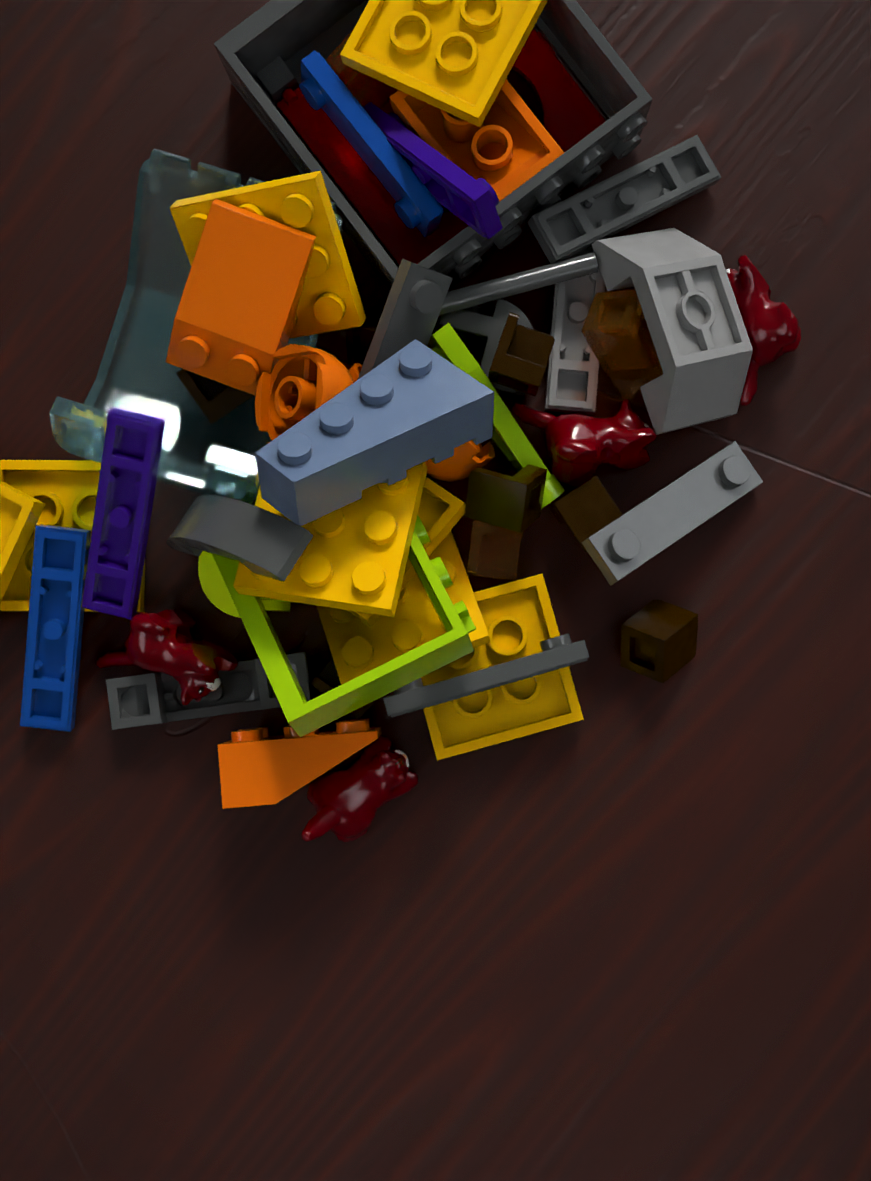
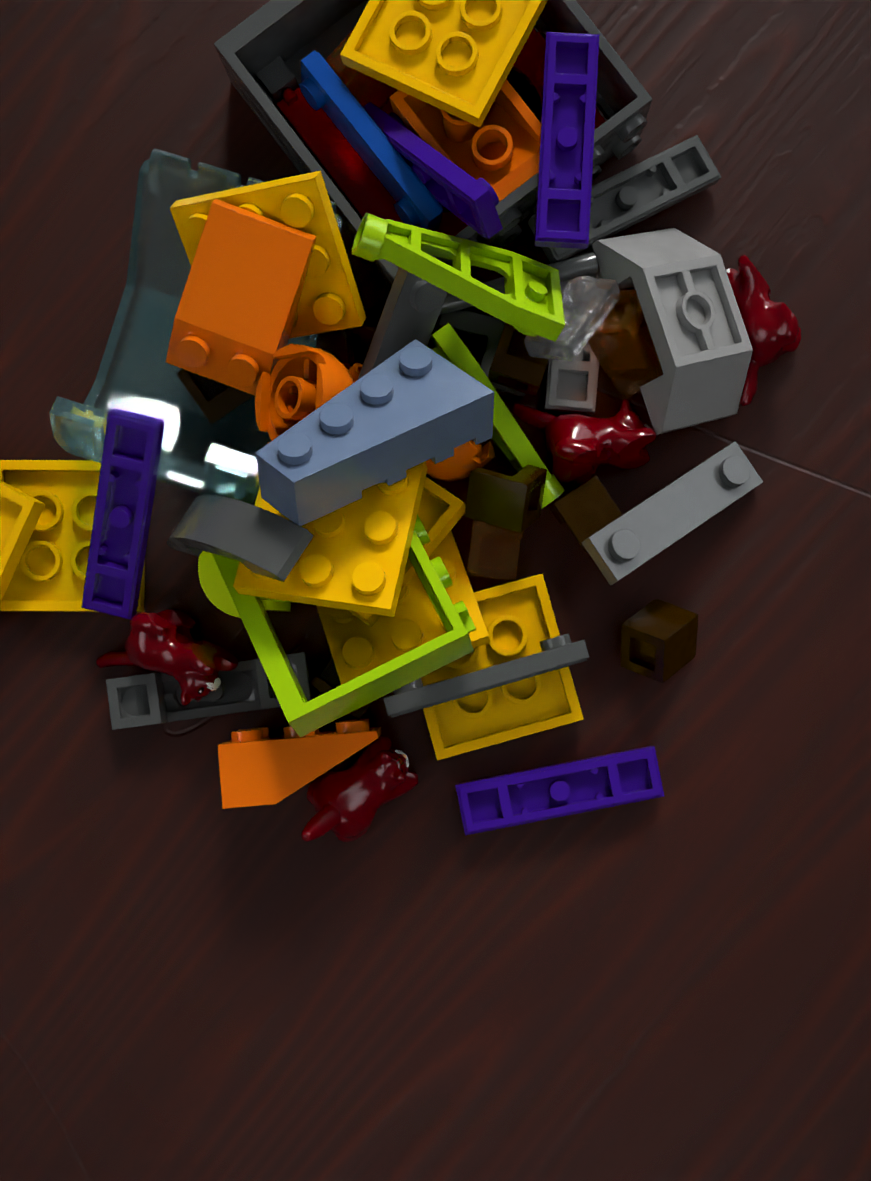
blue plate [20,524,91,732] -> none
none -> lime plate [352,213,565,342]
none -> dark purple plate [455,746,665,836]
none -> clear plate [524,276,622,362]
none -> dark purple plate [534,32,600,249]

